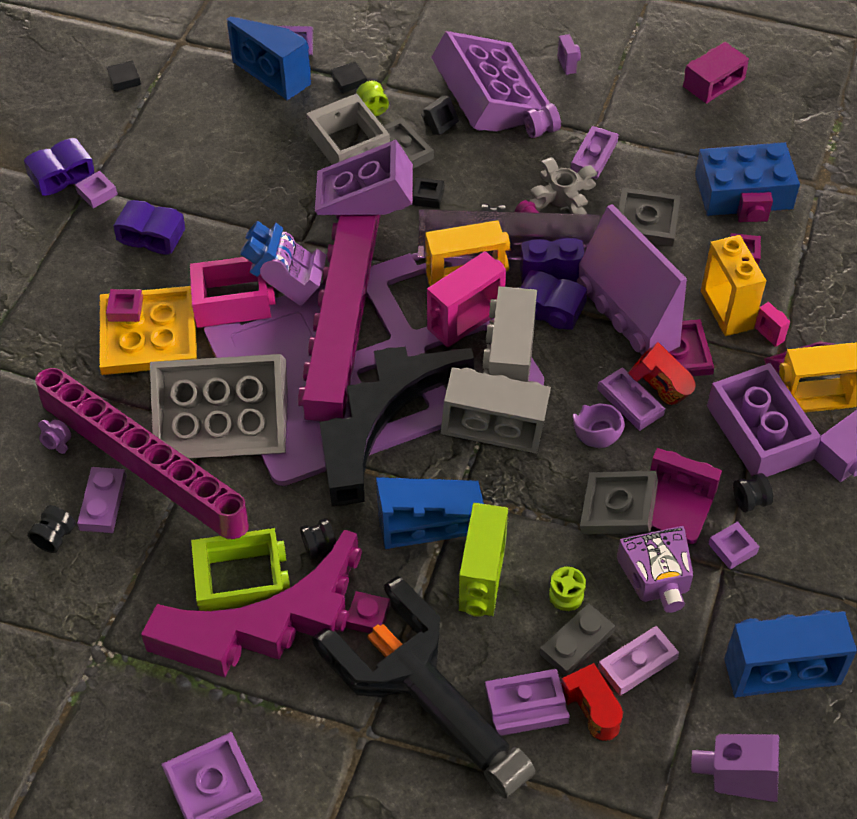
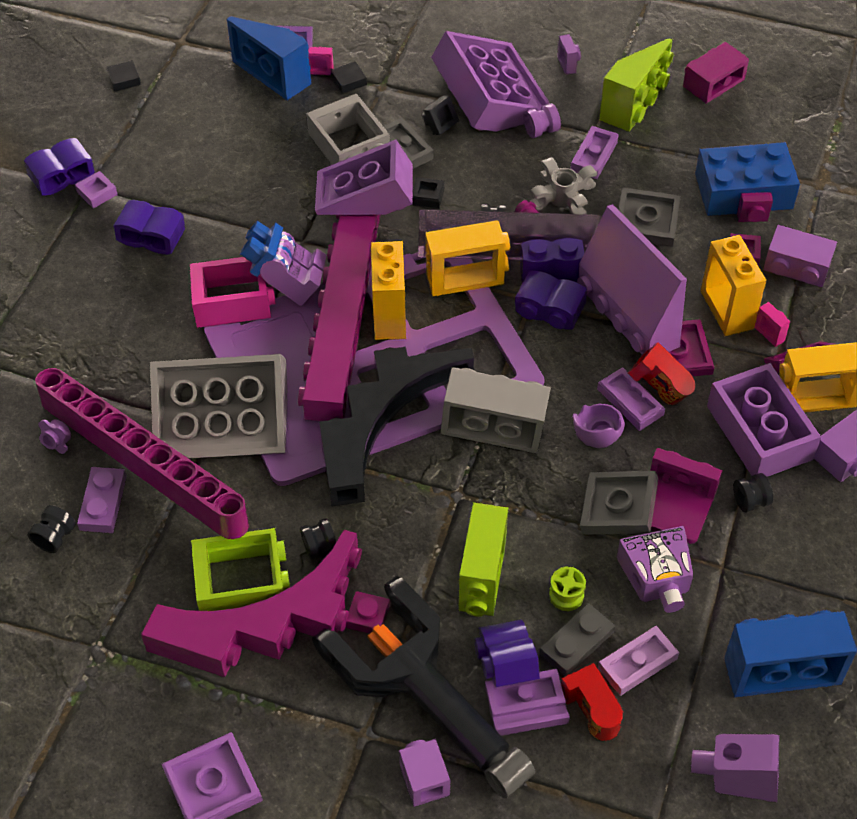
yellow plate [100,286,197,375] -> none
magenta plate [106,289,143,322] -> none
lime wheel [356,81,389,117] -> none
blue wedge [376,477,484,549] -> none
dark pink window [427,251,506,348] -> none
light grey brick [483,286,537,382] -> none
medium lavender plate [708,522,759,569] -> none
none -> dark pink tile [308,47,334,75]
none -> yellow window [371,241,406,340]
none -> medium lavender brick [399,739,450,807]
none -> dark purple brick [474,620,540,687]
none -> lime slope [599,38,674,132]
none -> medium lavender brick [763,225,837,287]

